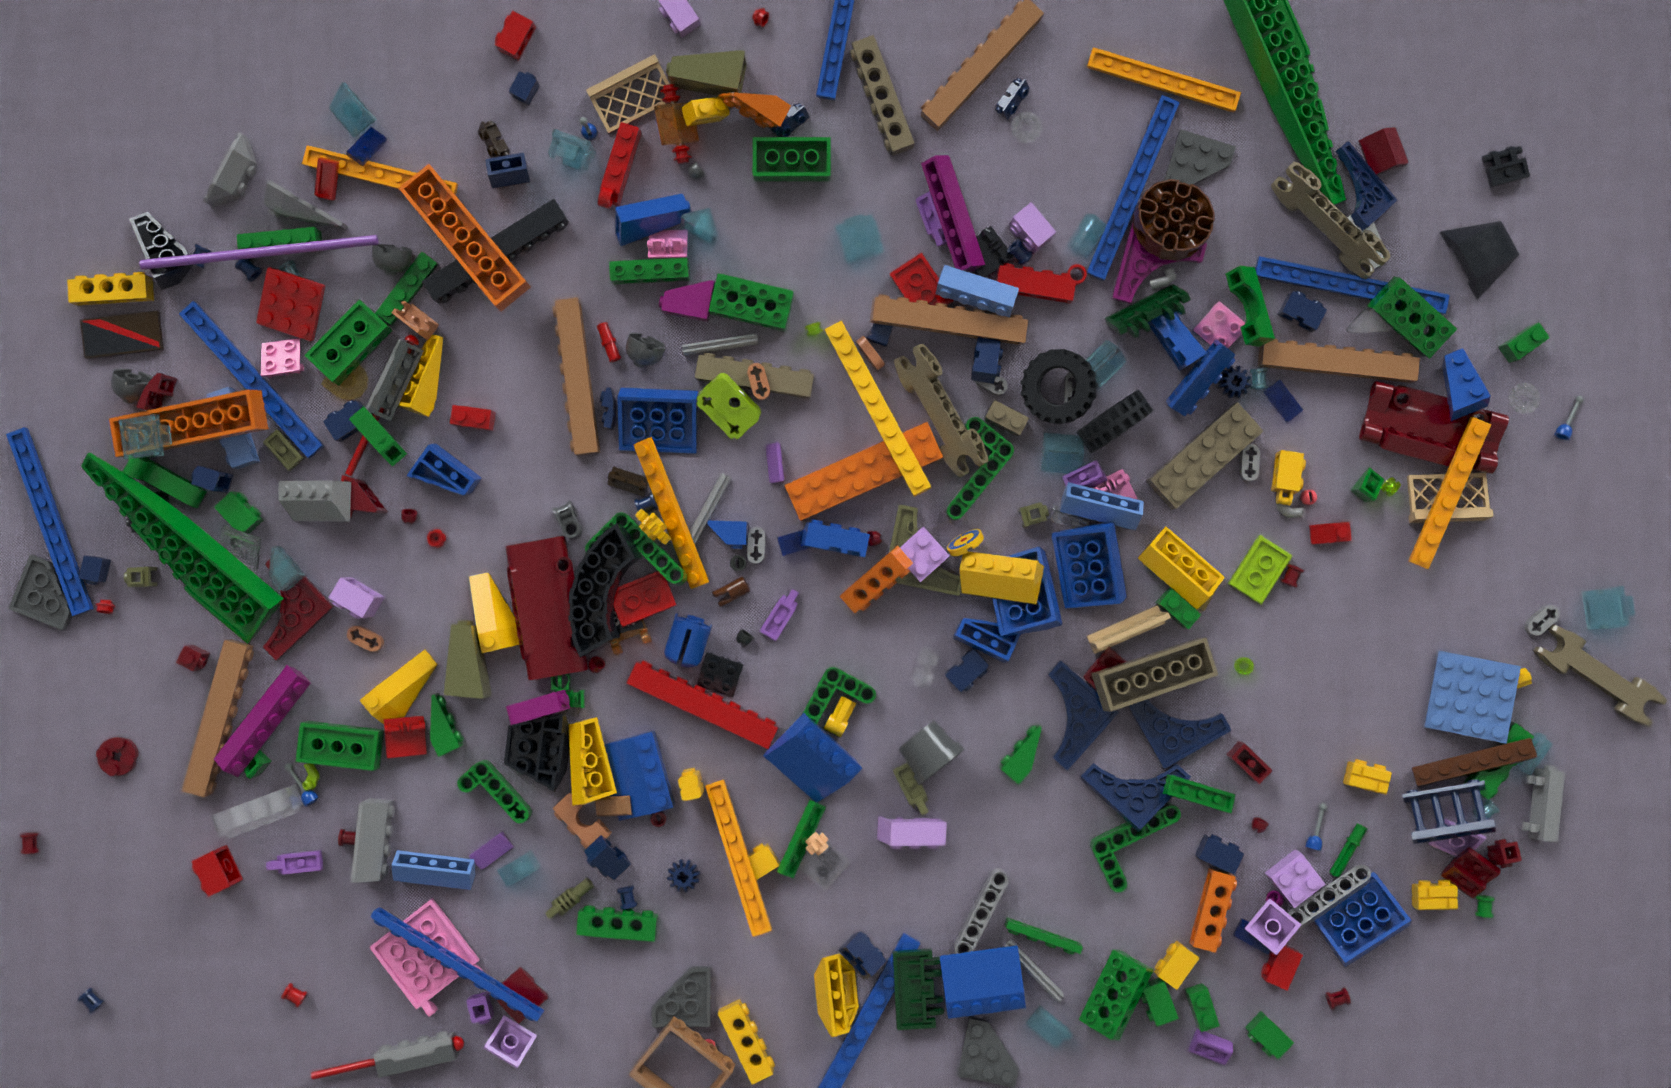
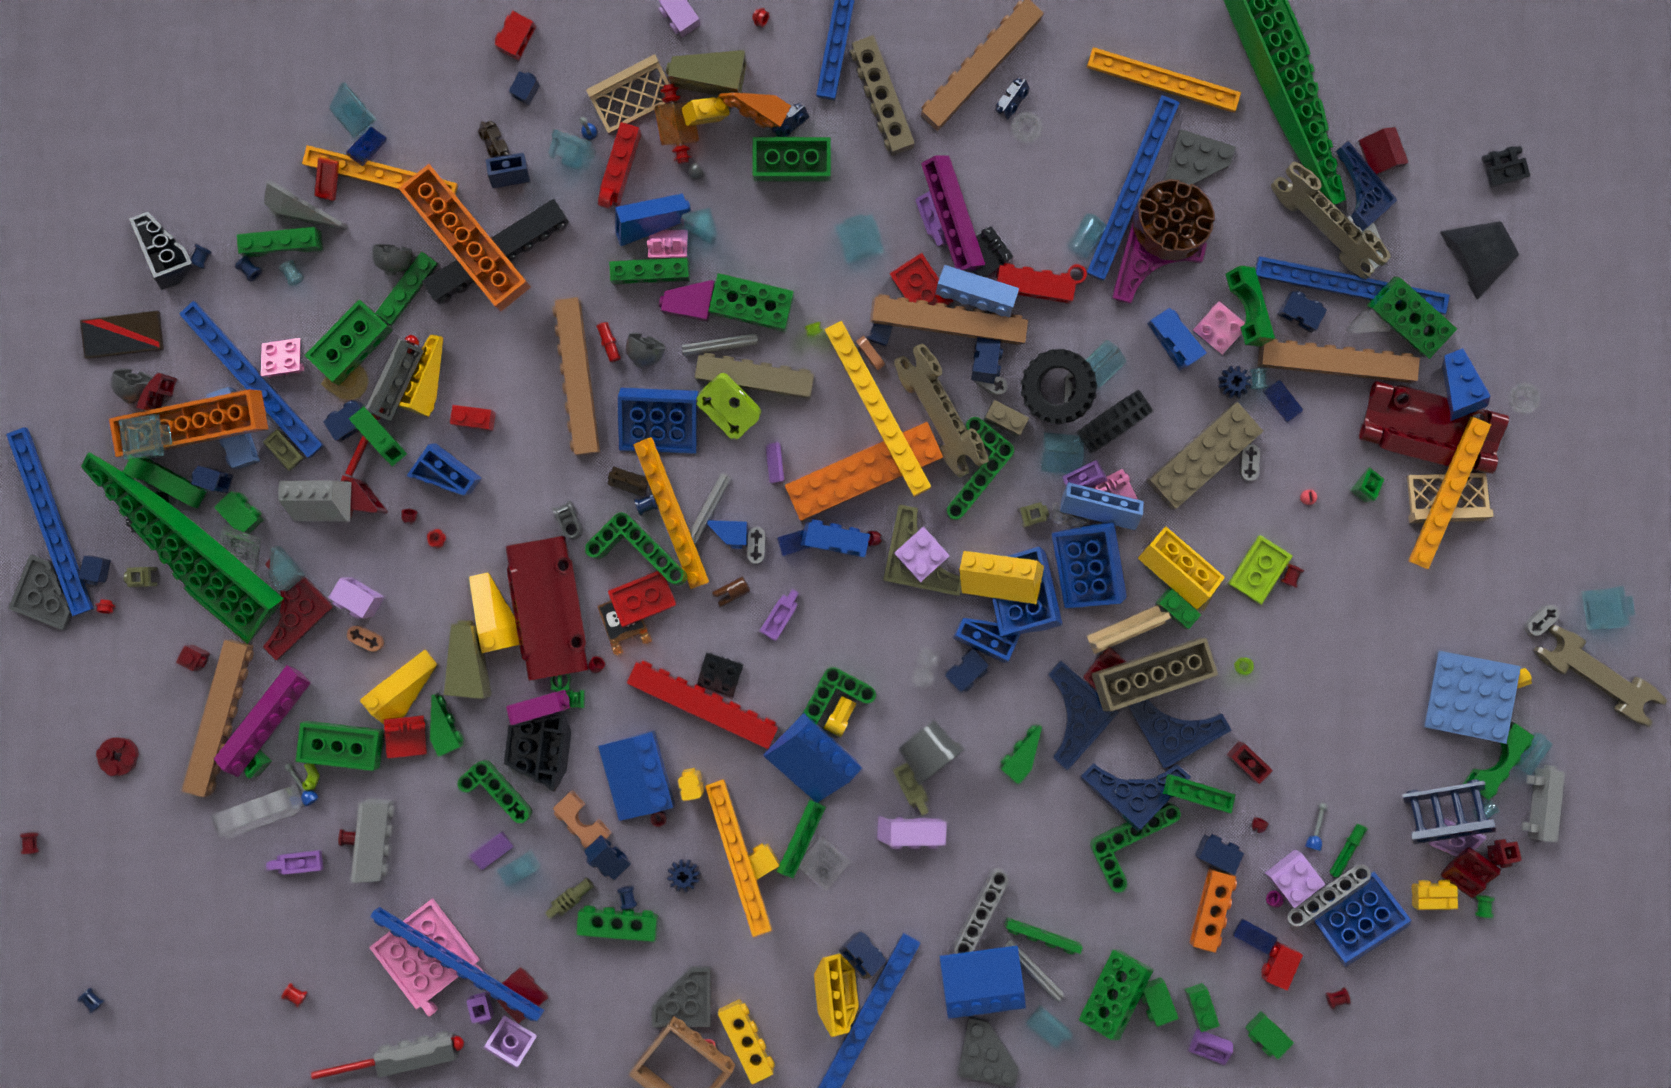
yellow brick [67,272,154,306] -> none
medium lavender piece [139,235,379,270] -> none
red brick [191,845,243,897] -> none
light grey wedge [203,132,257,207] -> none
red plate [256,267,326,341] -> none
nougat hinge [391,301,439,340] -> none
medium blue brick [391,850,475,890] -> none
black brick [568,523,642,657] -> none
yellow wedge [569,717,617,806] -> none
medium nougat tile [595,795,632,817] -> none
dark blue slope [600,387,616,430] -> none
yellow gear [635,508,672,545] -> none
blue cylinder [664,613,713,668] -> none
pearl dark grey hinge [730,555,746,571] -> none
pearl dark grey hinge [736,629,753,646] -> none
nougat beam [747,363,770,400] -> none
light nougat gear [805,832,829,856] -> none
orange brick [839,545,913,614] -> none
dark green hinge [892,949,944,1030] -> none
yellow tile [947,529,984,556] -> none
dark blue bush [1007,239,1033,265] -> none
lavender brick [1009,202,1056,255] -> none
dark green hinge [1105,284,1191,338] -> none
light grey arm [1150,268,1177,290] -> none
yellow brick [1154,940,1200,990] -> none
blue slope [1166,339,1236,416] -> none
lavender slope [1244,898,1301,955] -> none
yellow brick [1271,450,1306,506] -> none
light grey arm [1276,504,1305,518] -> none
red slope [1309,522,1352,544] -> none
yellow brick [1343,759,1392,795] -> none
clear neon green bush [1381,477,1401,497] -> none
reddish brown plate [1411,738,1538,787] -> none
green brick [1498,322,1550,363] -> none
hinge [1554,396,1584,441] -> none

